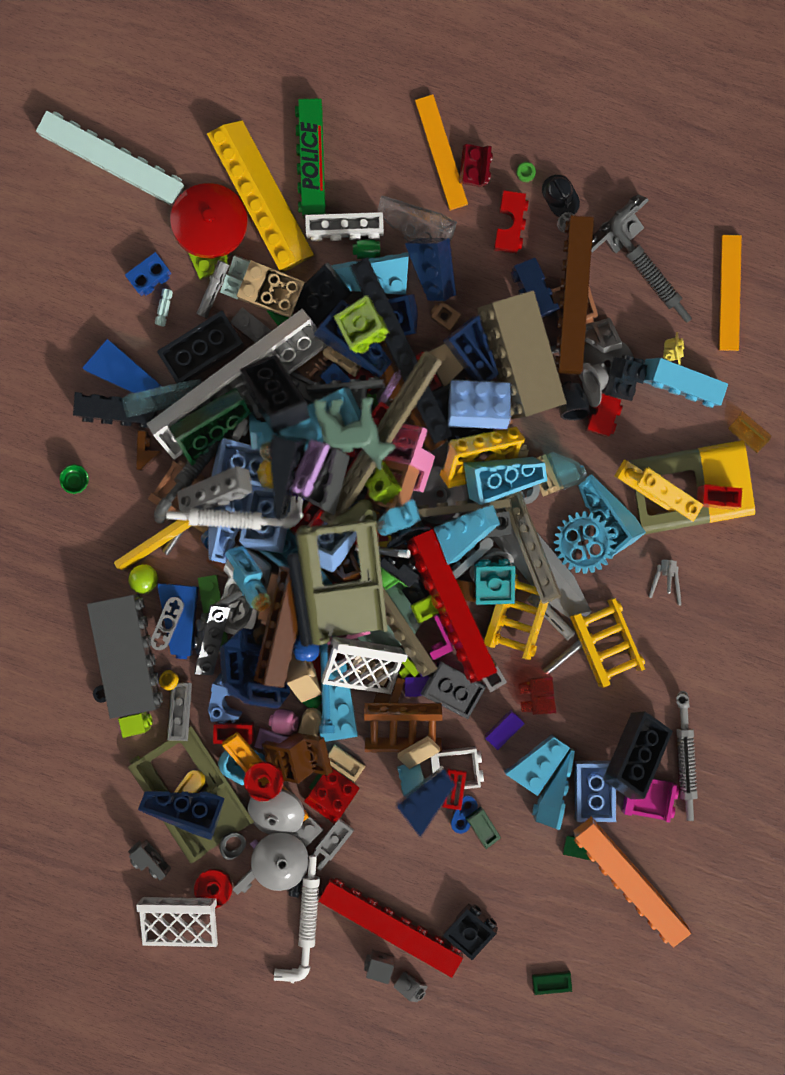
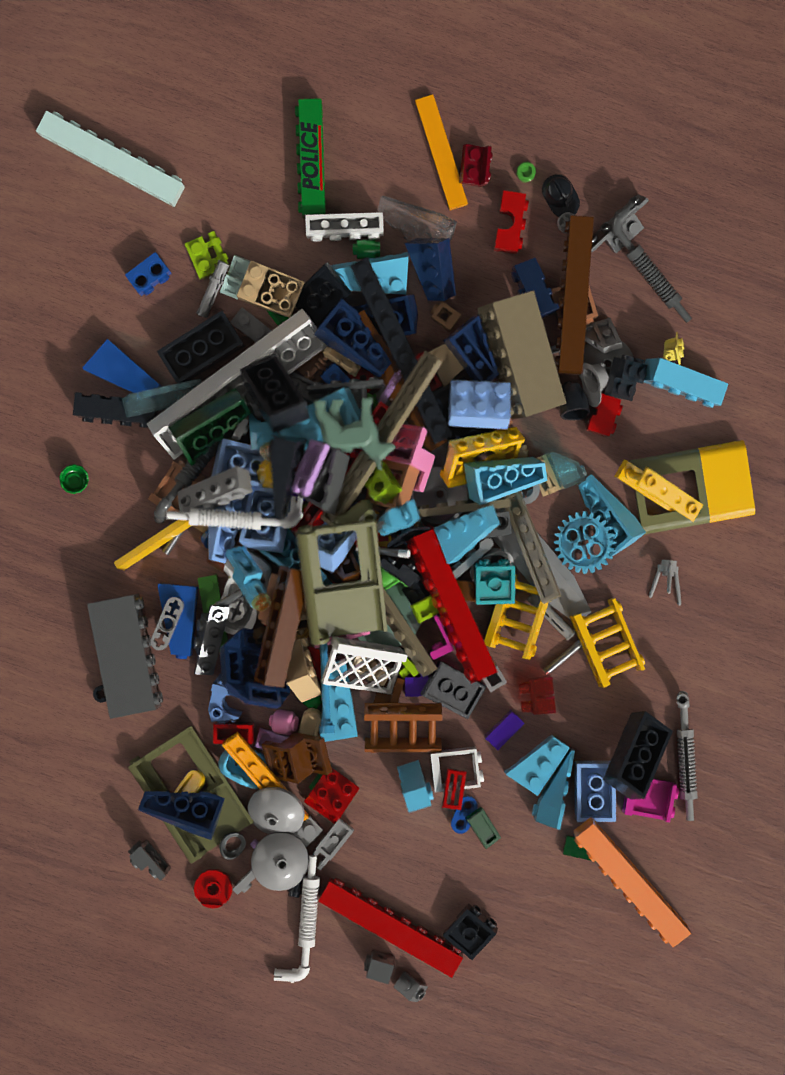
lime brick [118,712,153,738] -> none
lime hair [128,564,158,594] -> none
reddish brown slope [136,431,162,470] -> none
white fence [137,897,218,947] -> none
light aqua axle [155,289,173,326] -> none
yellow tile [159,670,179,690] -> none
light grey tile [167,683,192,741] -> none
red dish [170,183,248,258] -> none
yellow slope [207,120,314,273] -> none
red plate [244,761,284,802] -> none
black axle [287,553,313,647] -> none
blue hair [292,635,320,662] -> none
tan tile [328,744,366,782] -> none
lime plate [334,296,389,353] -> none
dark blue wedge [396,766,455,838] -> none
tan tile [398,736,440,769] -> none
dark green tile [532,971,572,995] -> none
red brick [697,484,743,510] -> none
light orange tile [719,235,742,351] -> none
clear yellow slope [728,412,771,453] -> none

